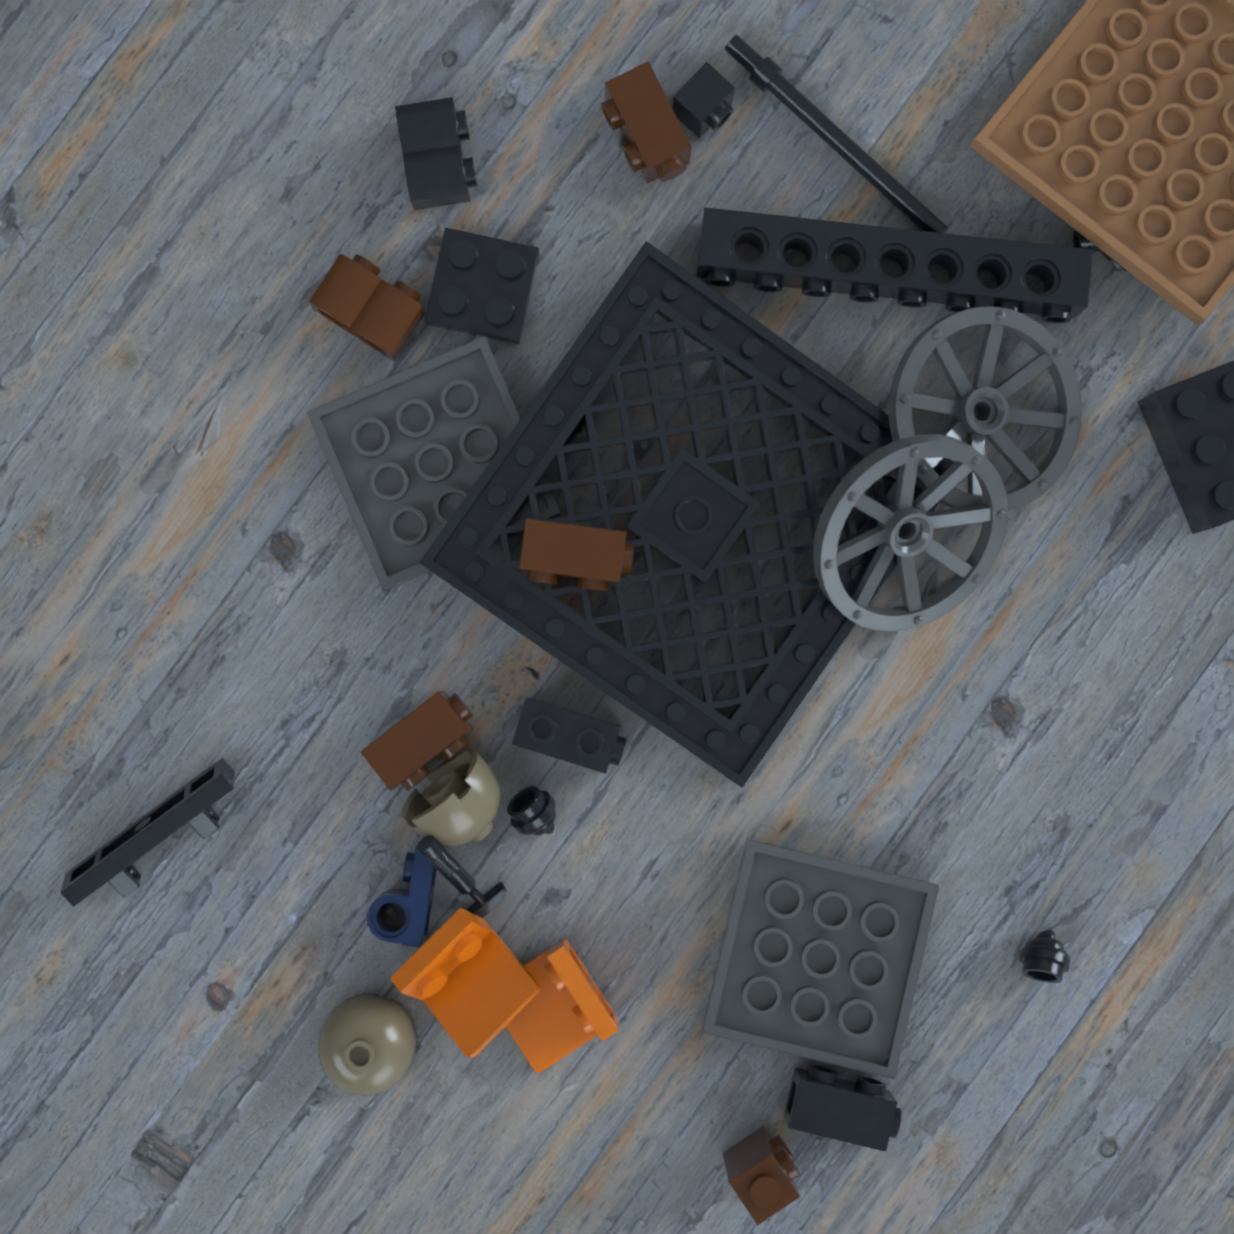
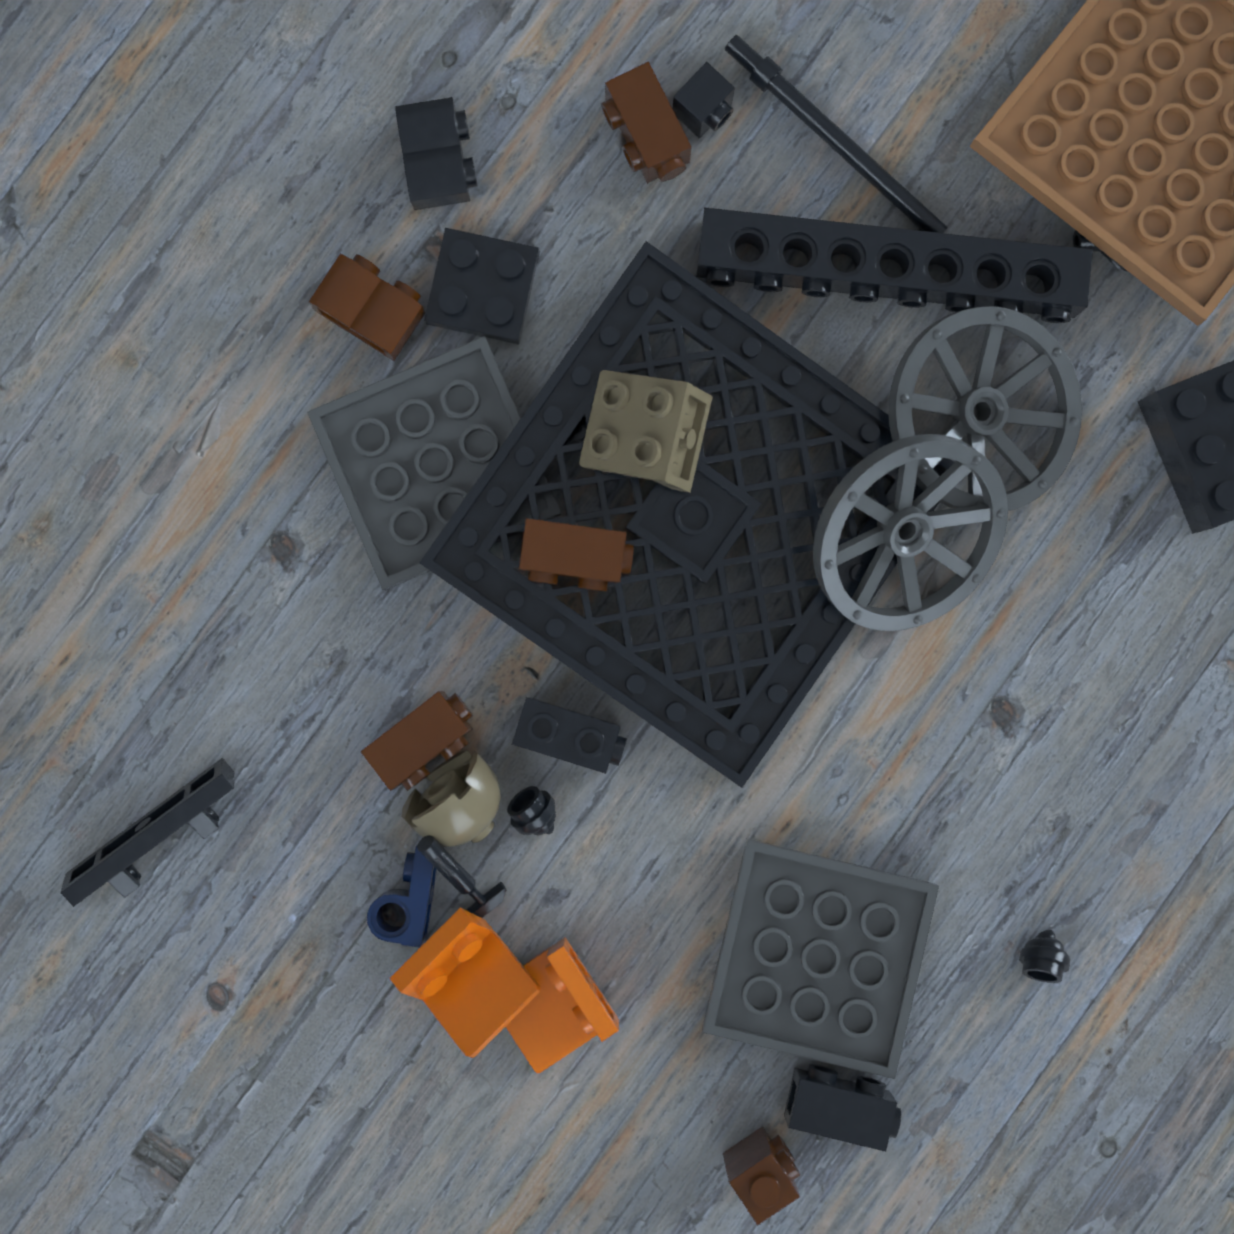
dark tan cylinder [318,993,418,1096] -> none
none -> dark tan bracket [579,370,713,492]

